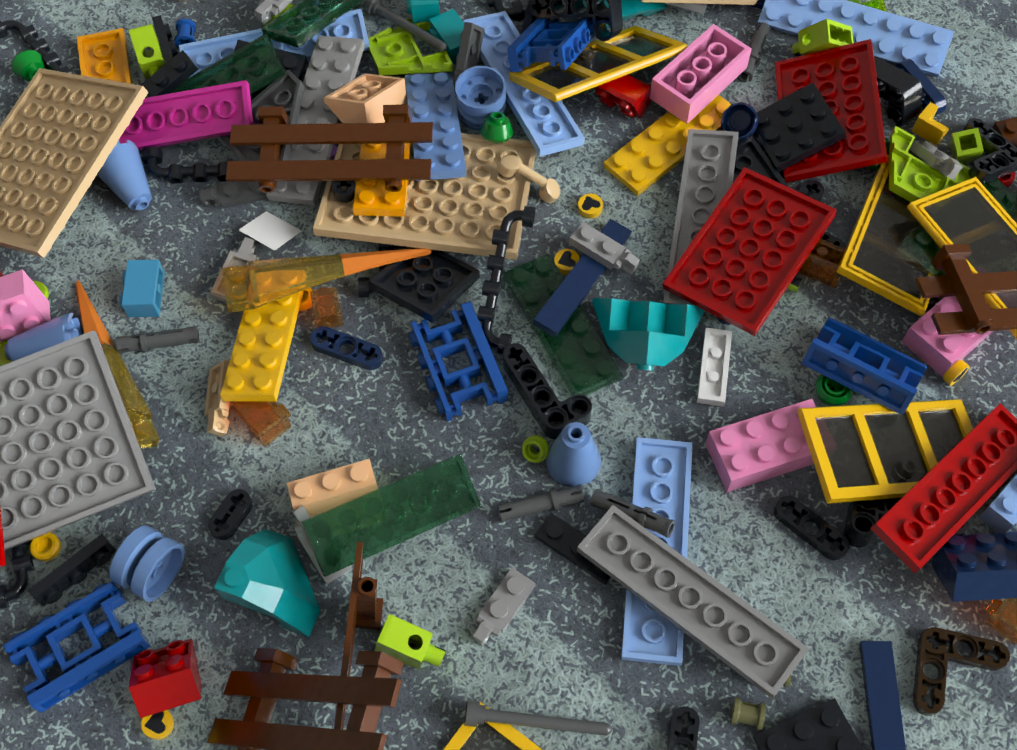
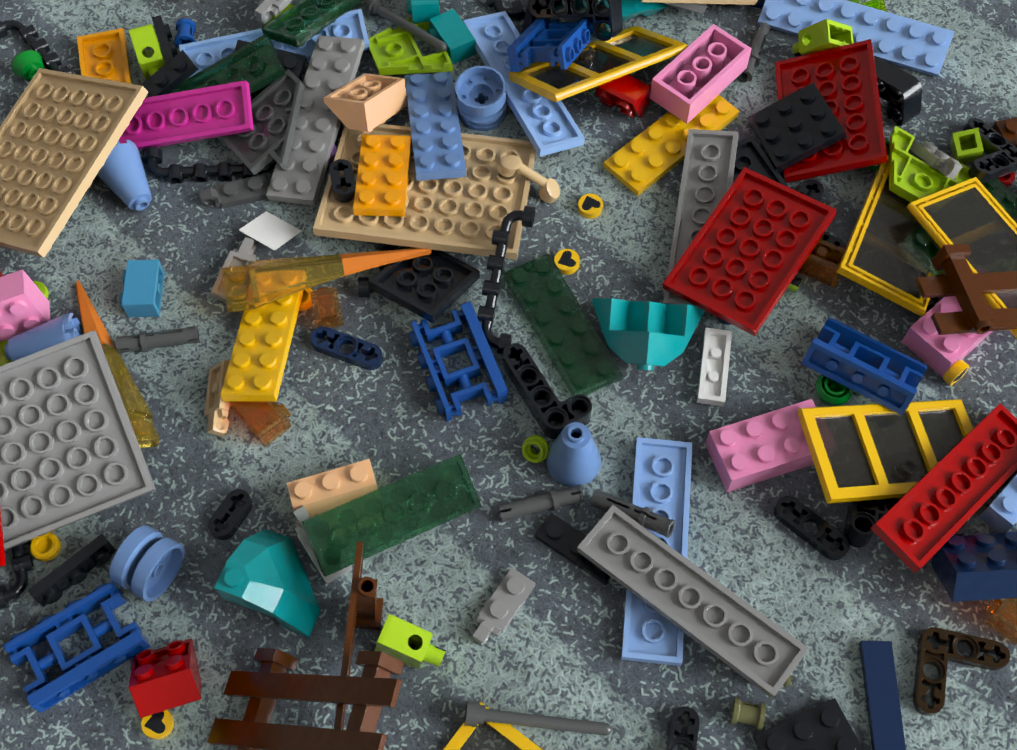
reddish brown fence [226,104,433,193] -> none
dark grey hinge [453,22,484,89] -> none
green cone [480,112,513,144] -> none
dark blue tile [533,219,632,338] -> none
light grey hinge [568,222,640,275] -> none
dark blue hair [721,102,758,140] -> none
dark blue beam [895,59,946,115] -> none
yellow panel [912,102,949,146] -> none

